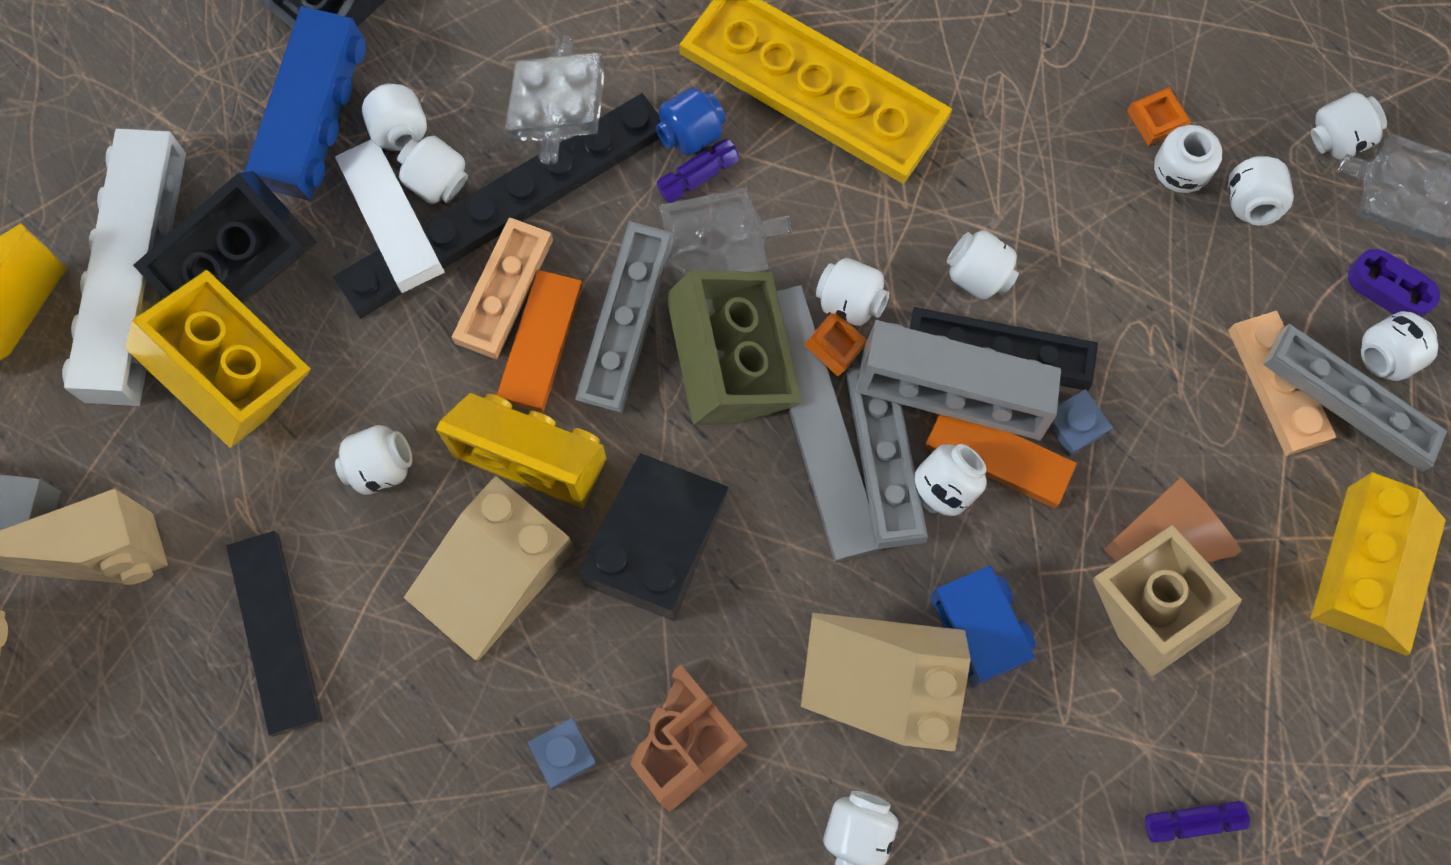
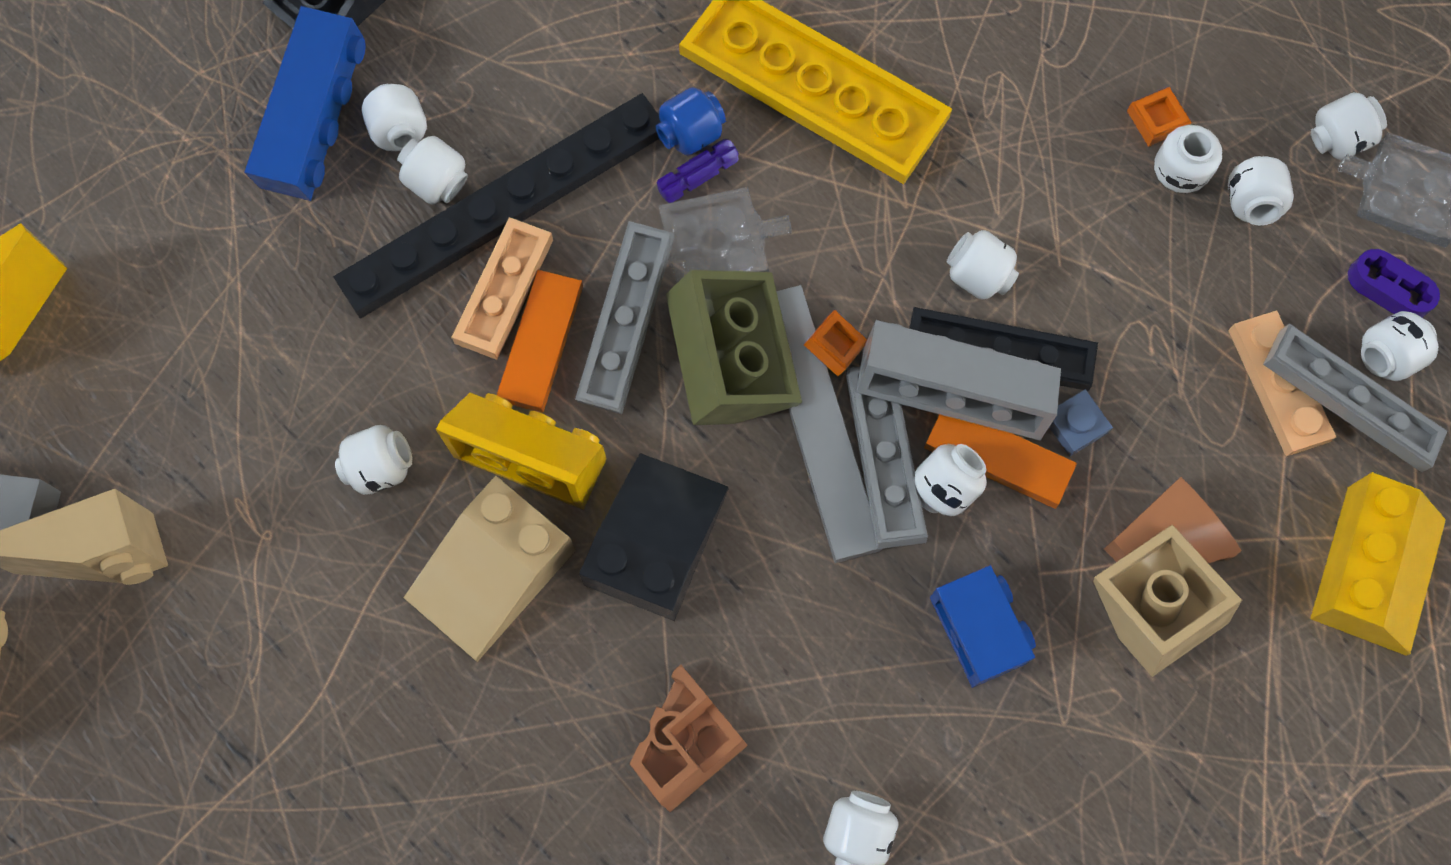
white brick [62,129,186,406] -> none
yellow slope [125,270,311,448] -> none
black slope [133,171,317,304] -> none
black tile [226,531,323,736] -> none
white tile [335,139,445,293] -> none
clear plate [505,35,605,164] -> none
sand blue plate [527,718,597,789] -> none
tan slope [801,613,971,751] -> none
white head [816,258,889,326] -> none
dark purple axle [1145,801,1250,843] -> none

